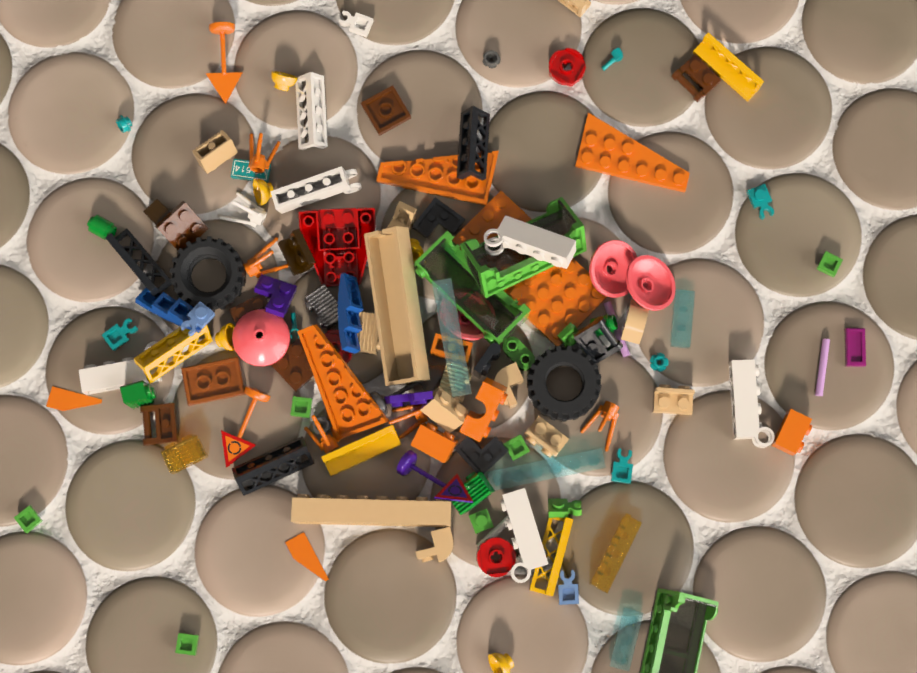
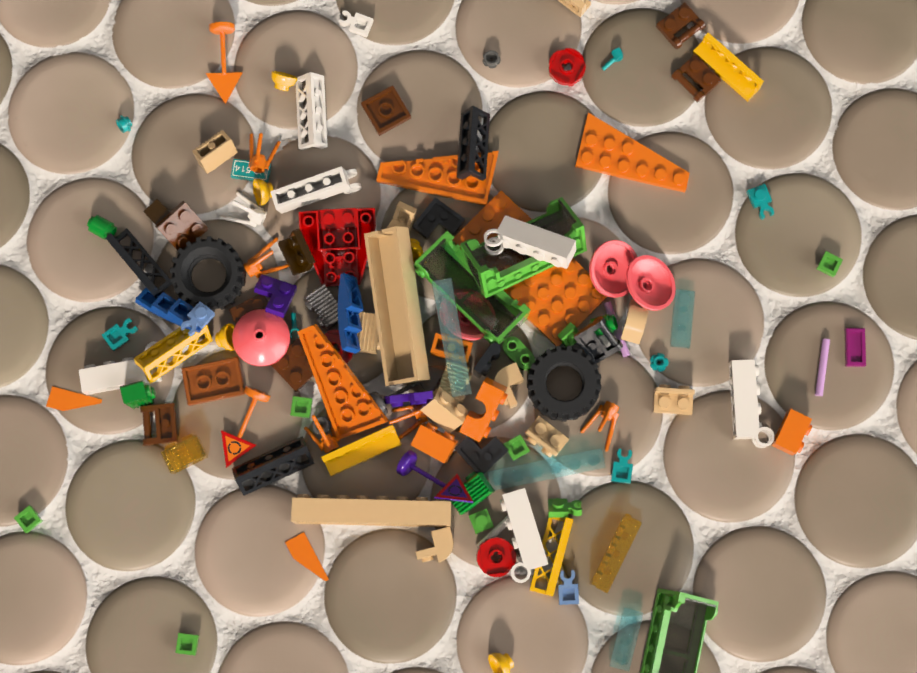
none -> reddish brown plate [656,2,706,49]

